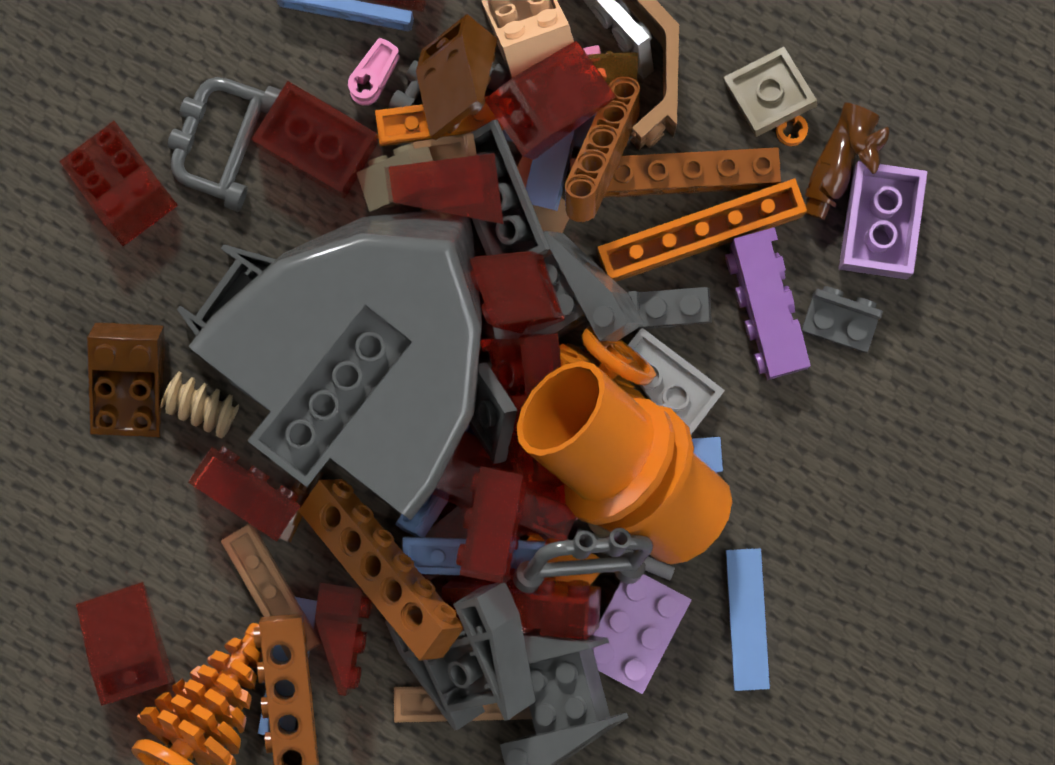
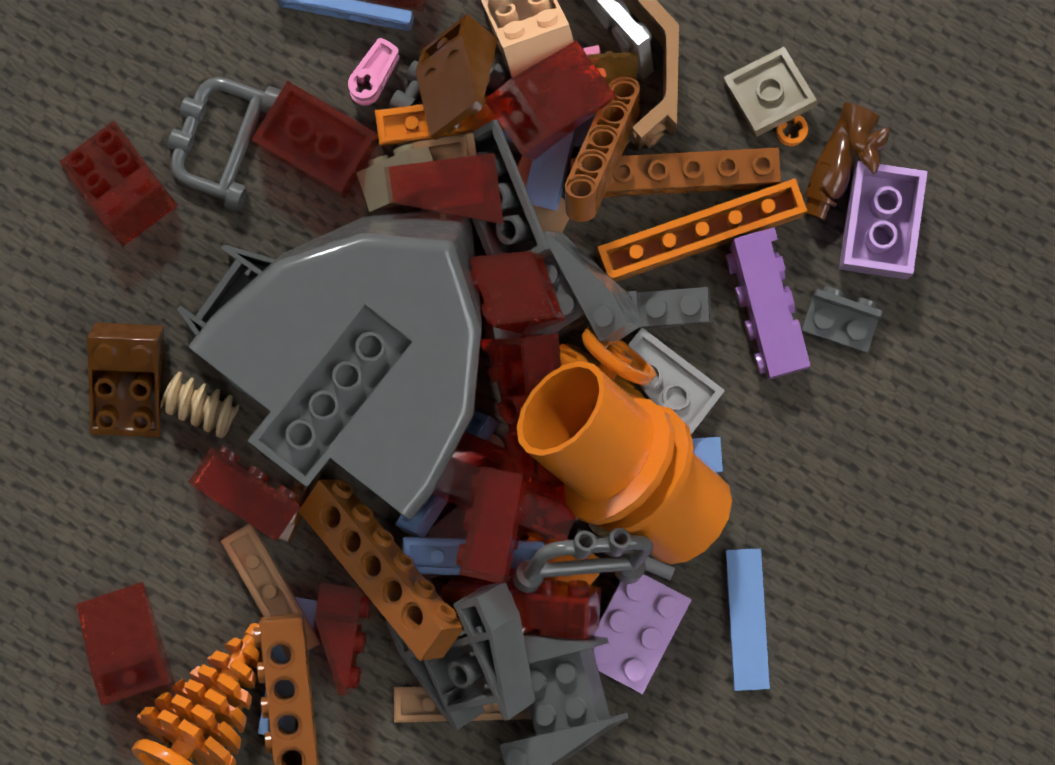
dark grey tile [469,362,517,464] -> none

